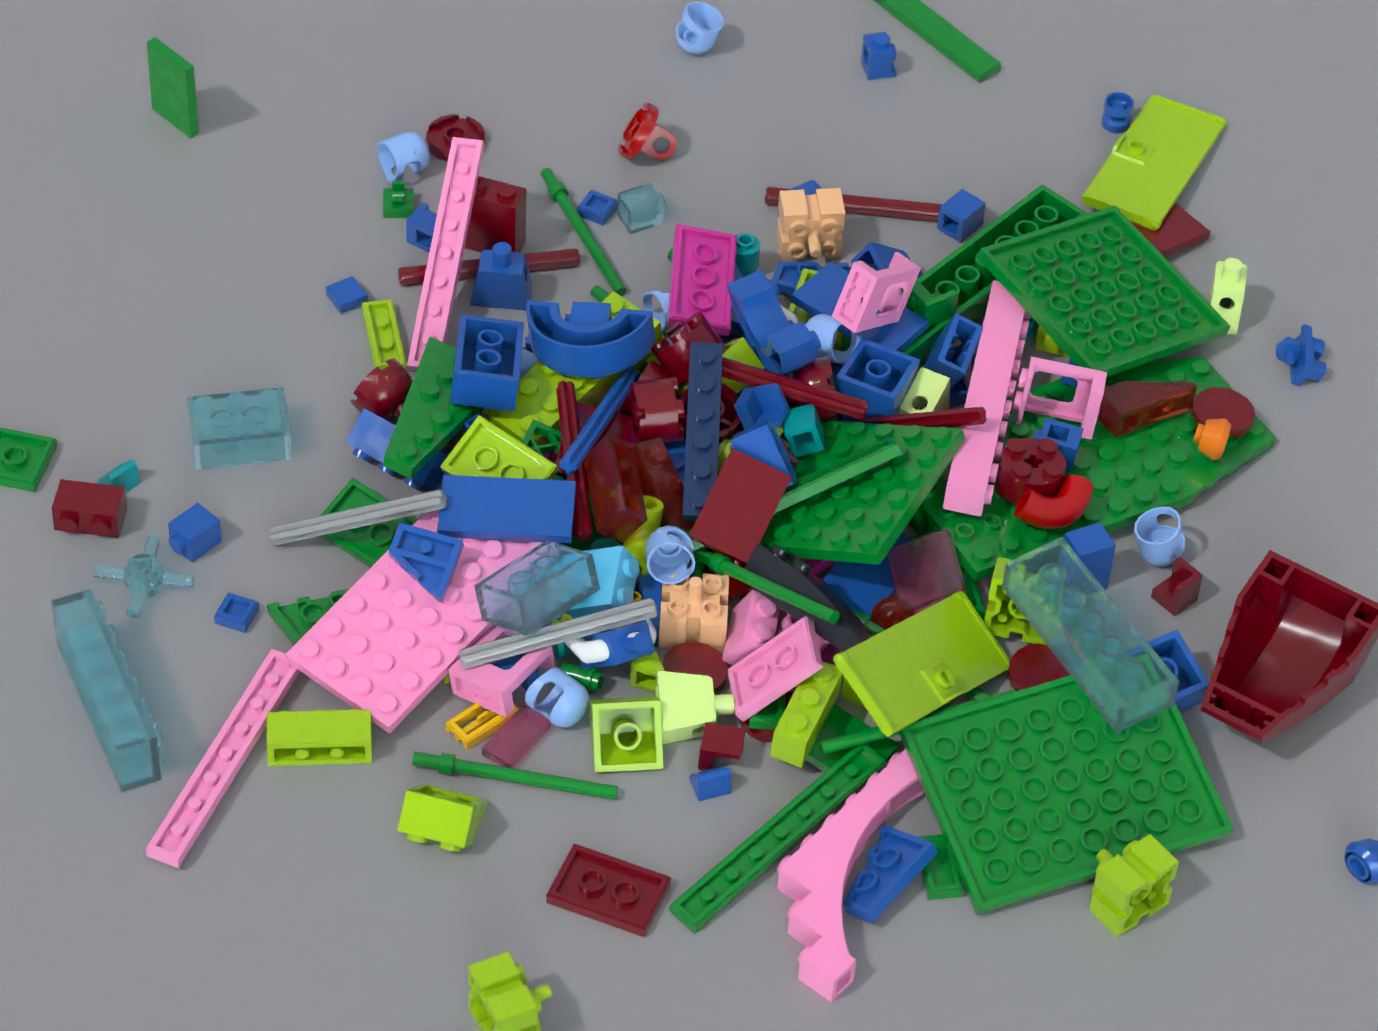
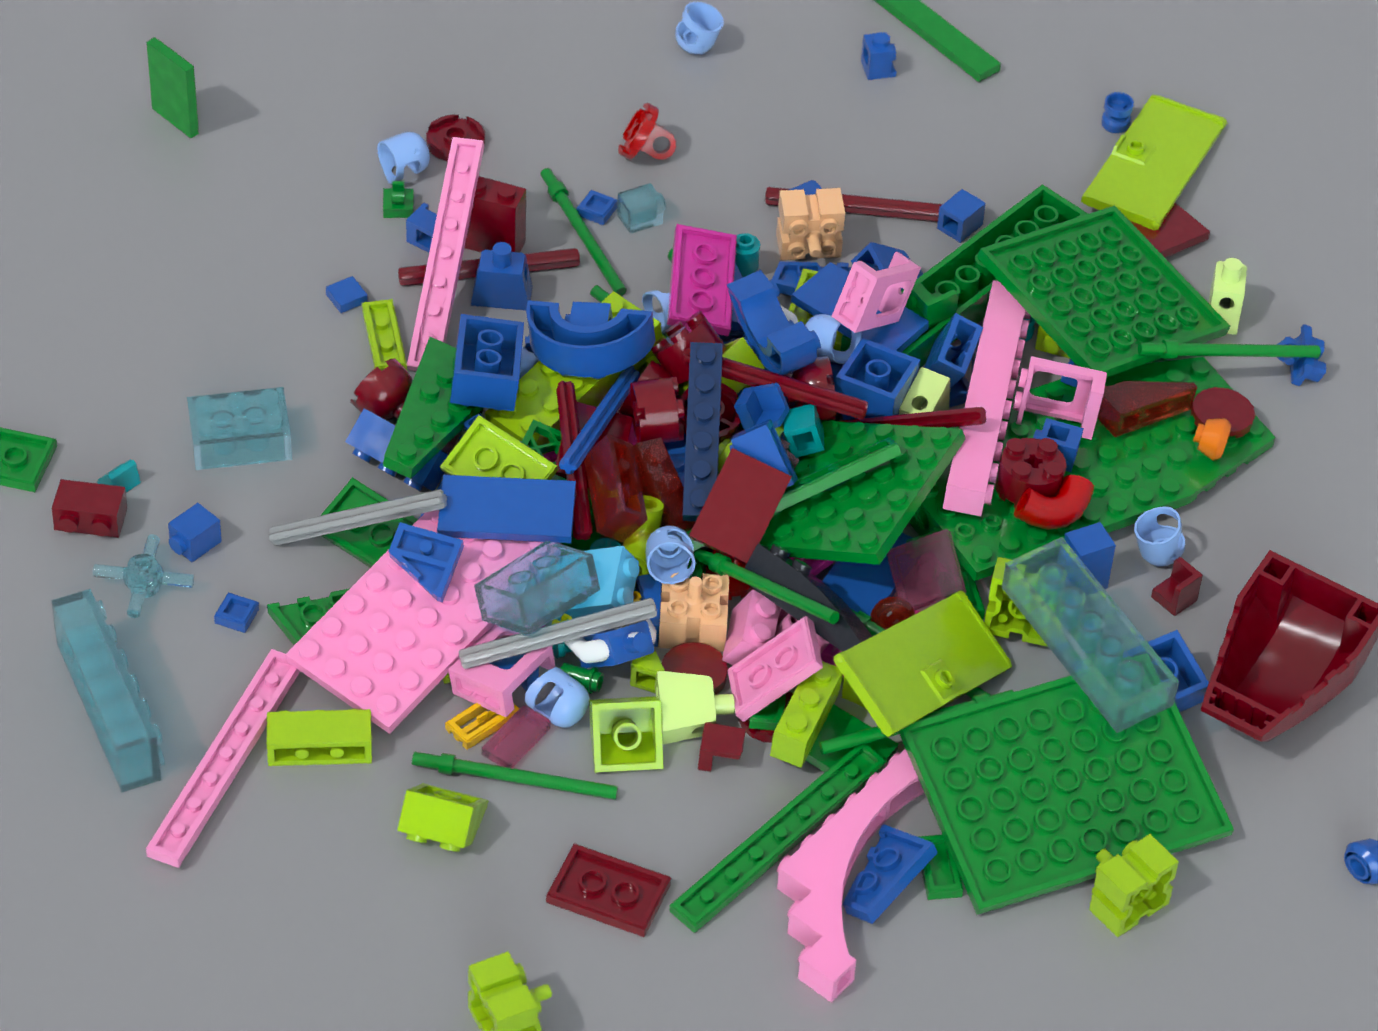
blue slope [689,767,731,801] -> none
dark red tile [1007,643,1075,691] -> none
none -> green bar [1138,340,1321,359]

